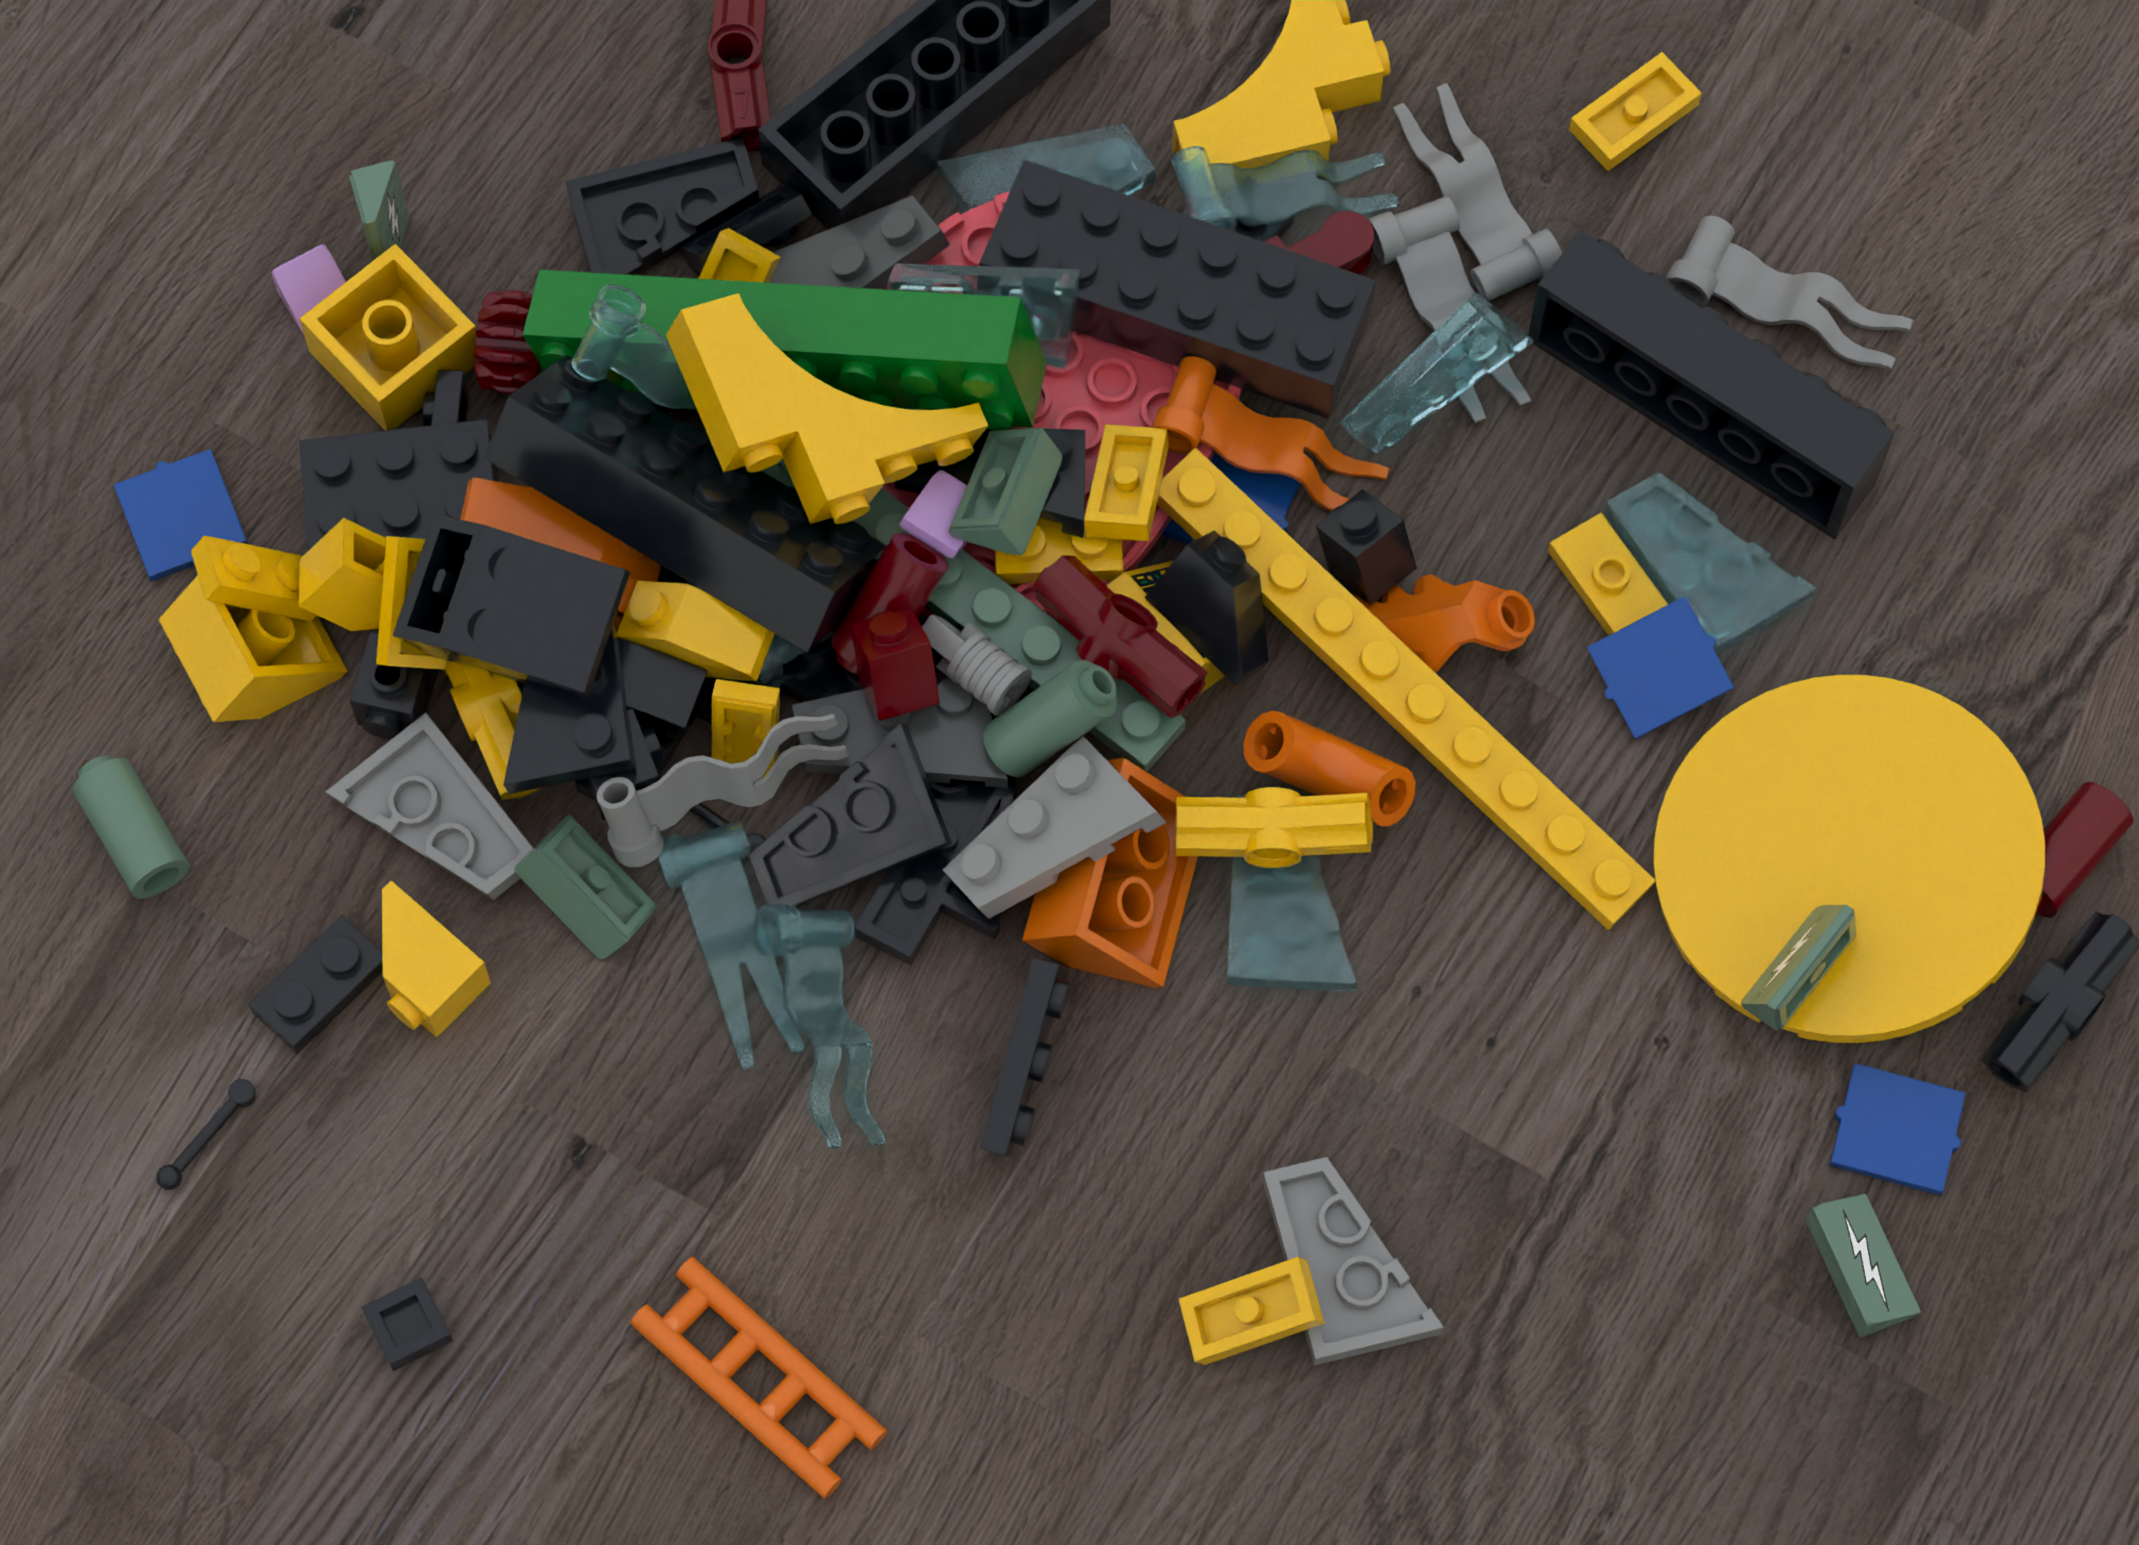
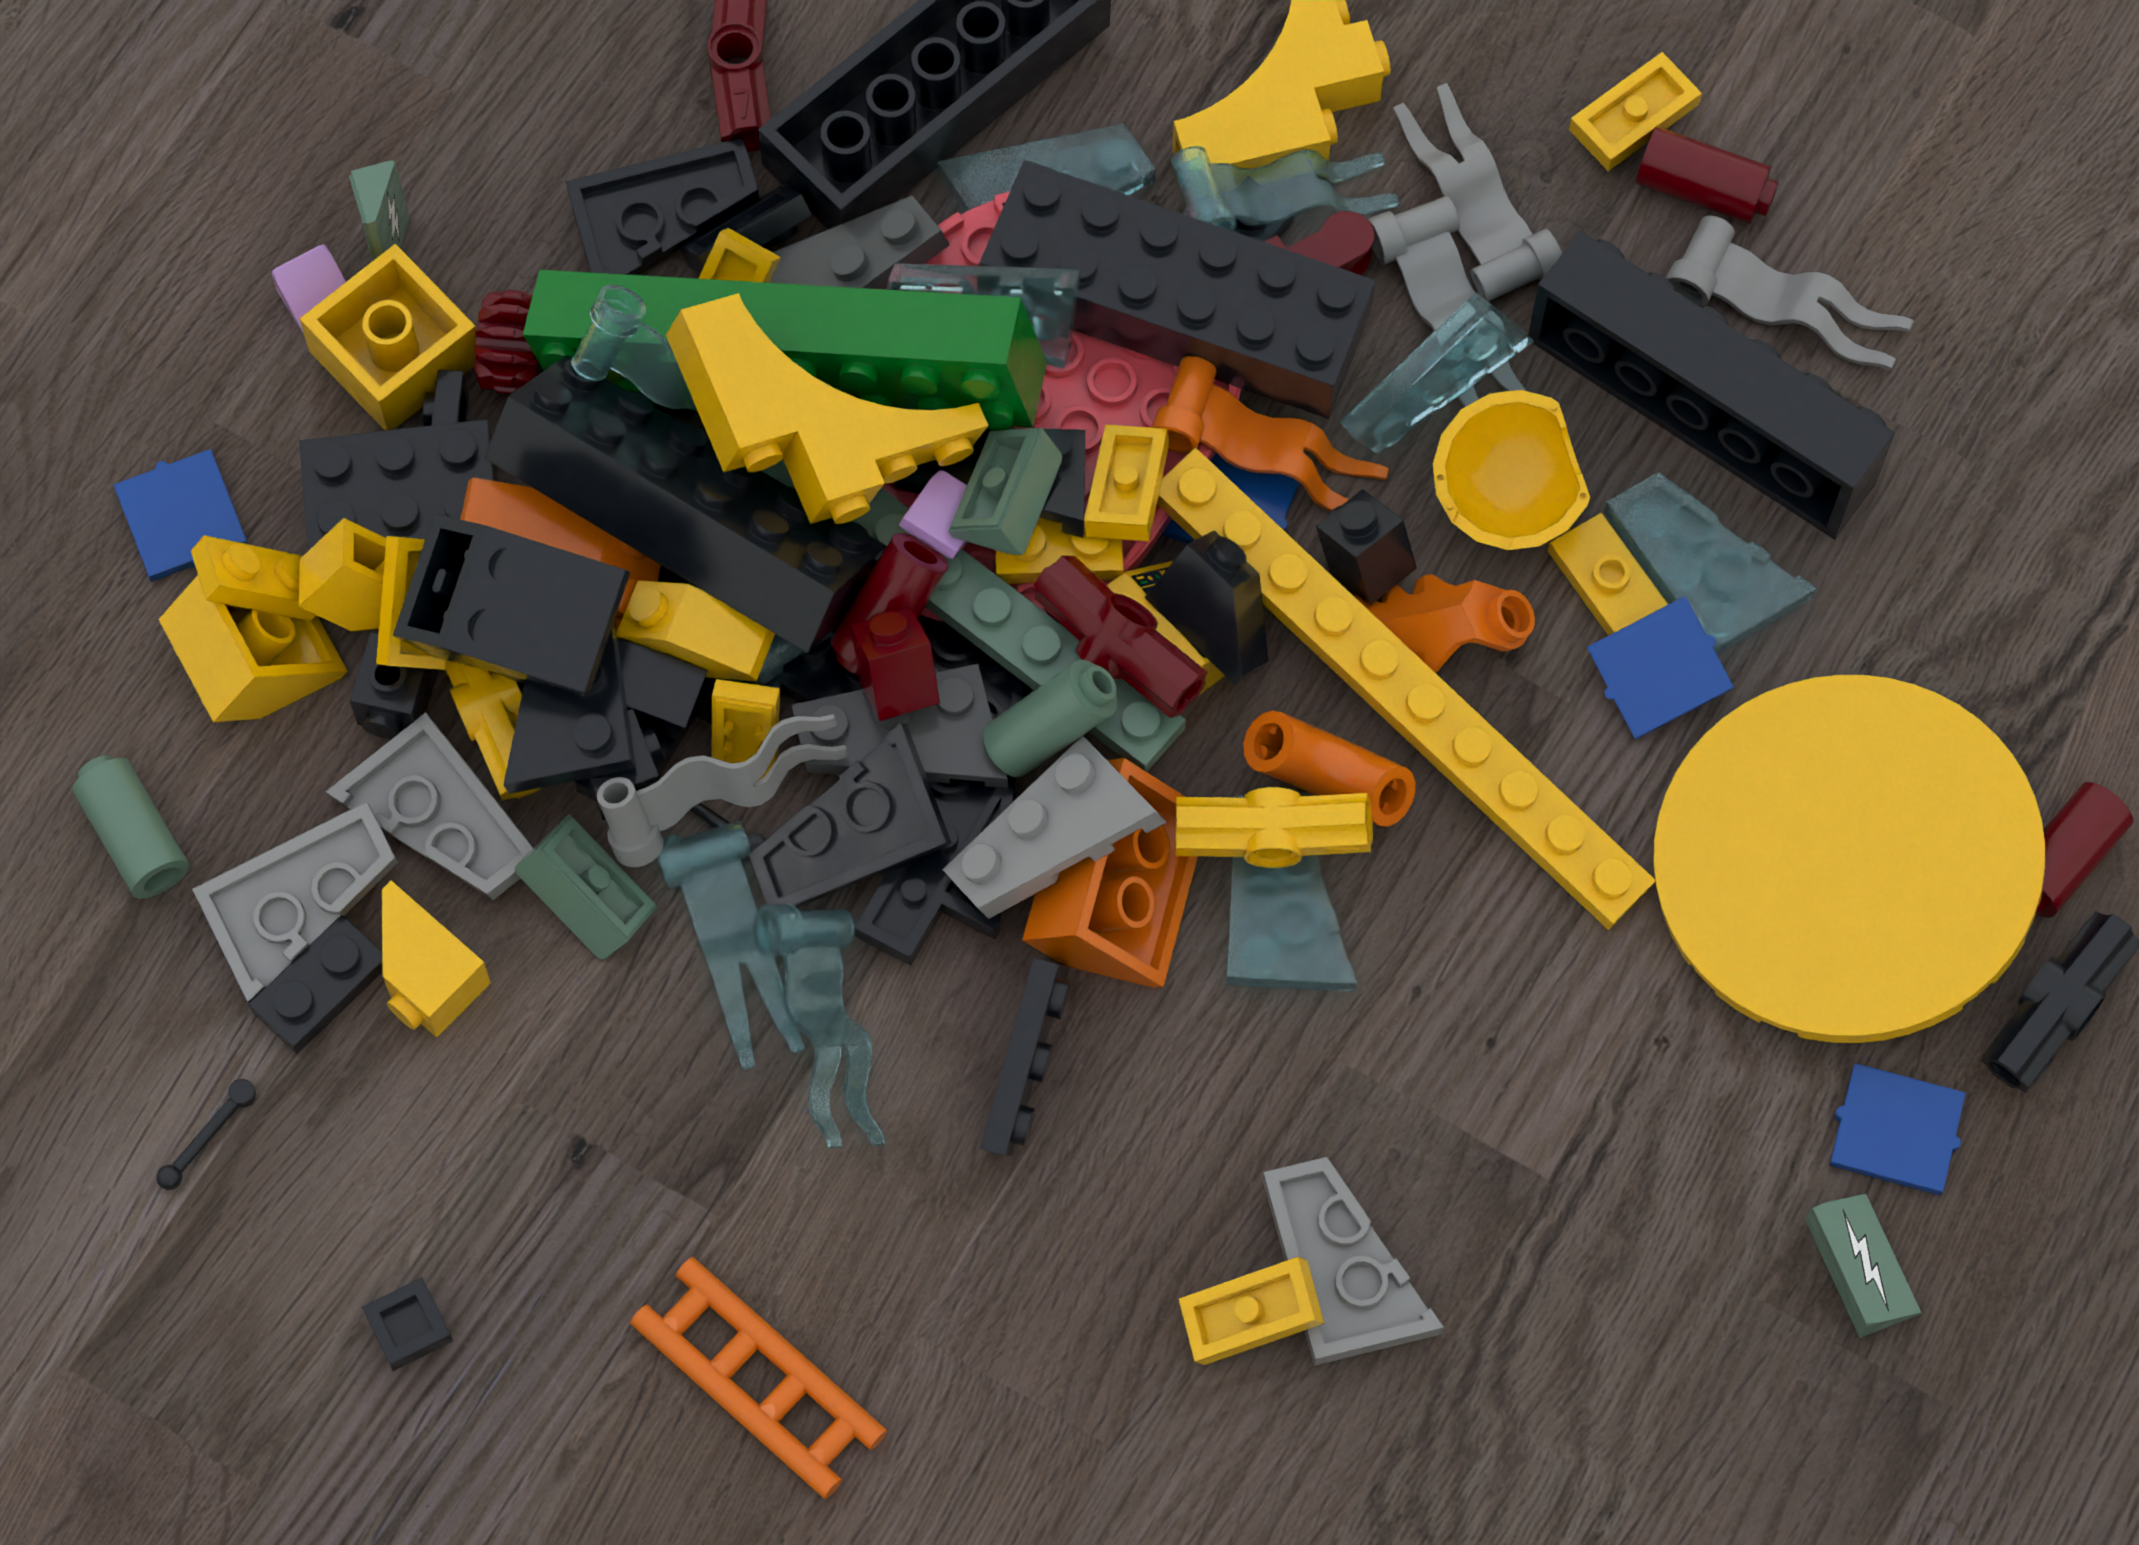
light grey hinge [922,615,1032,716] -> none
sand green slope [1741,904,1856,1031] -> none
none -> light grey wing [192,802,398,1003]
none -> yellow cylinder [1433,390,1590,550]
none -> dark red brick [1635,126,1779,224]

